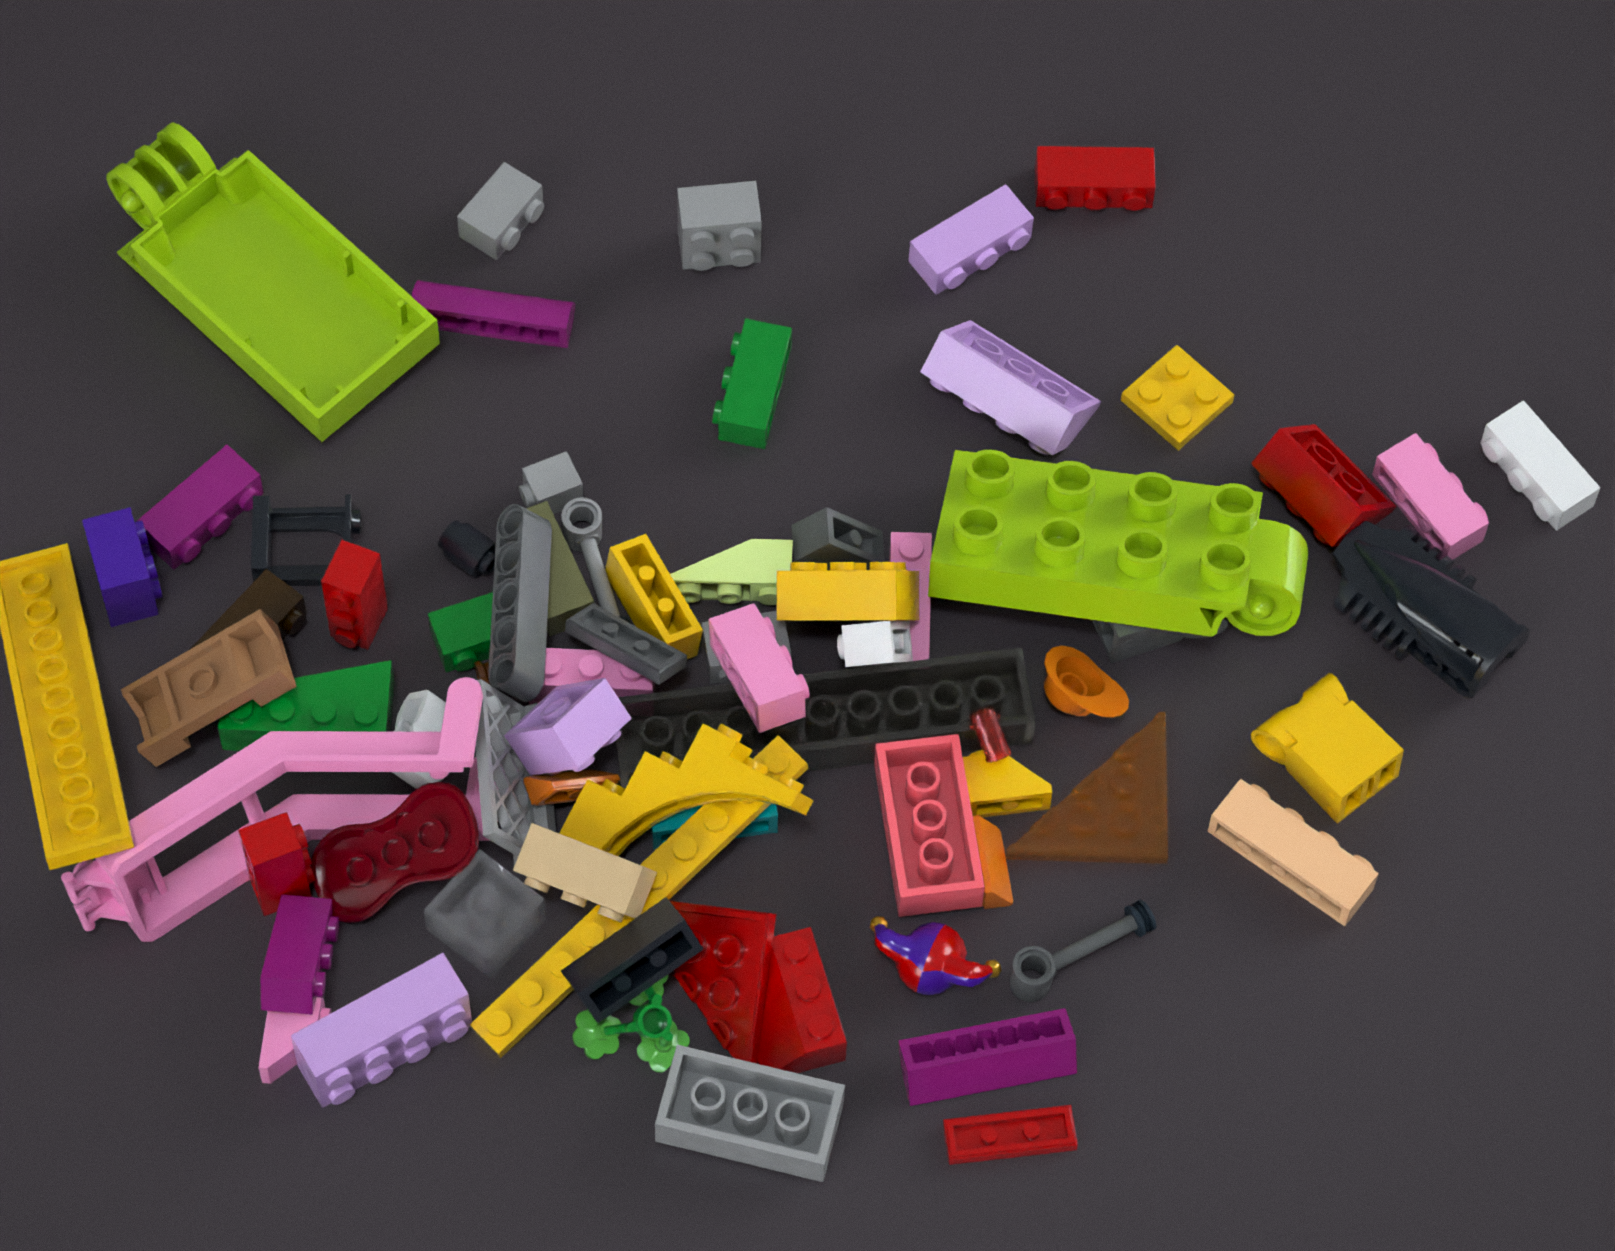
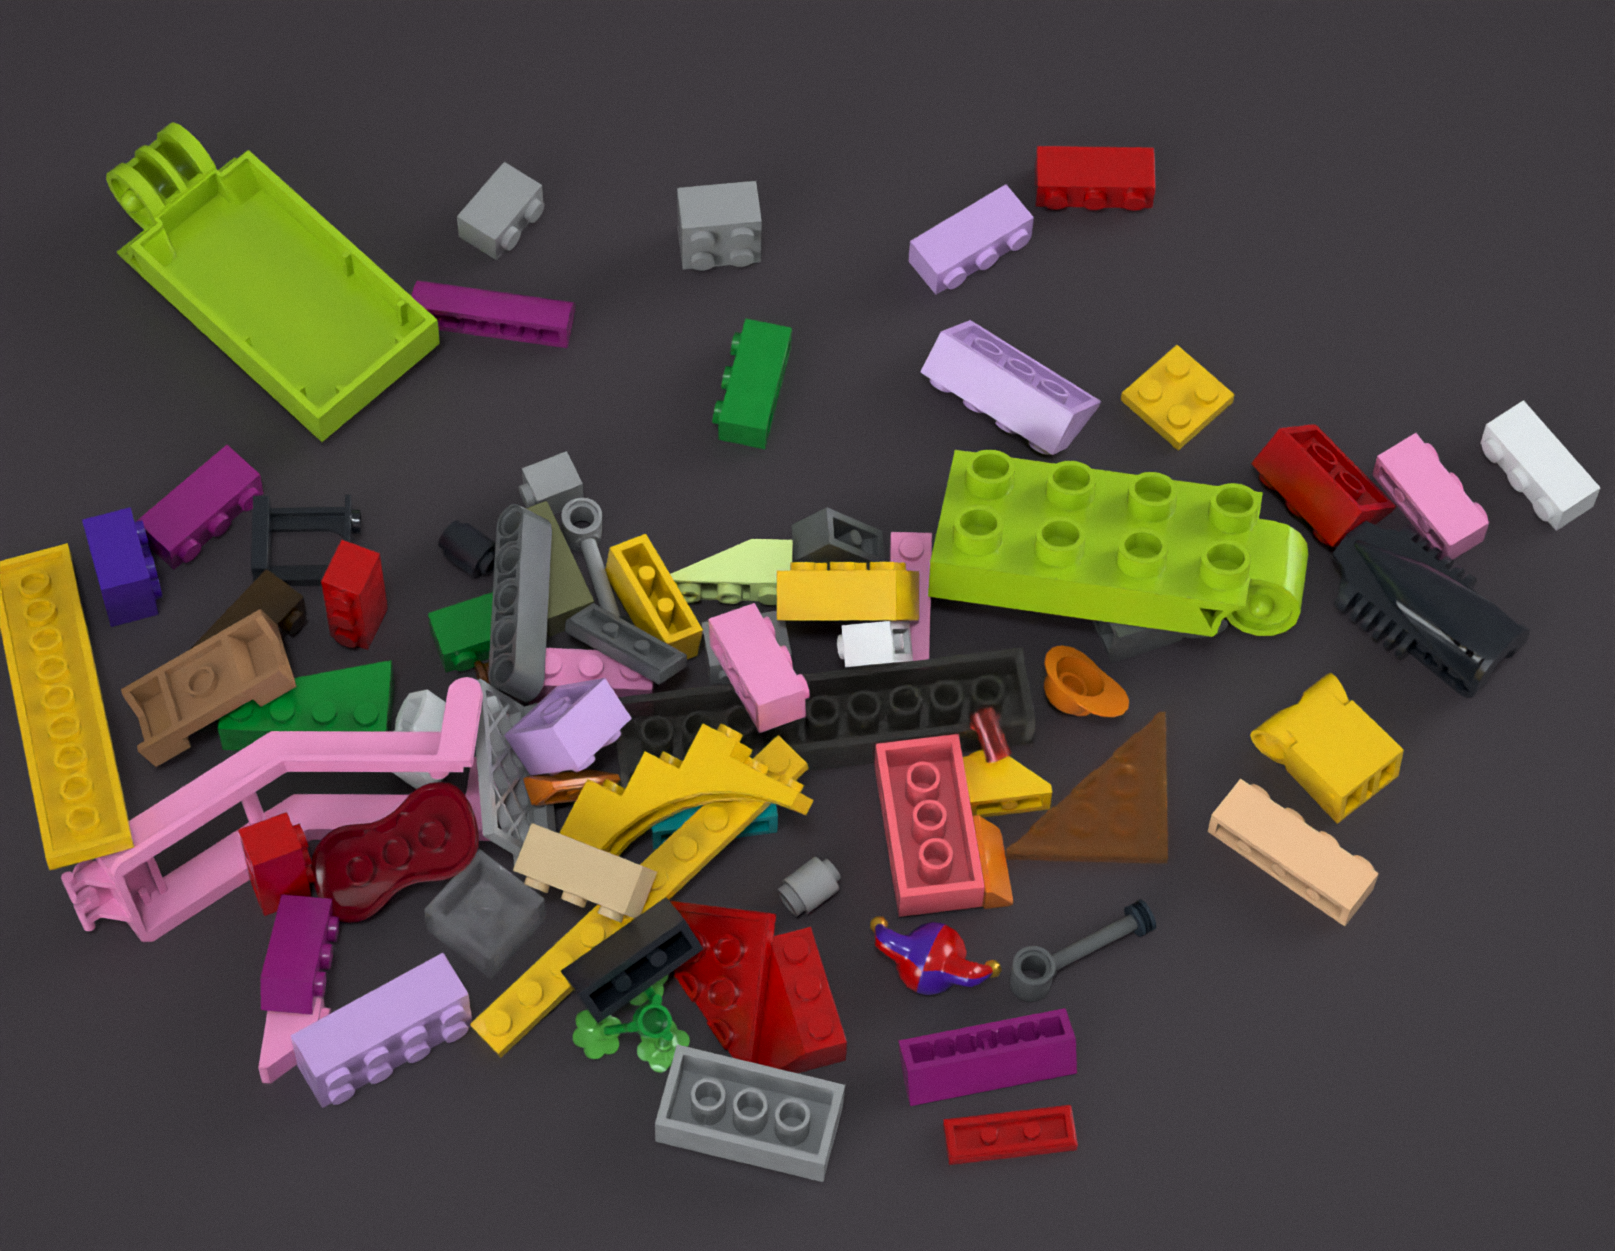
none -> light grey brick [776,857,841,917]

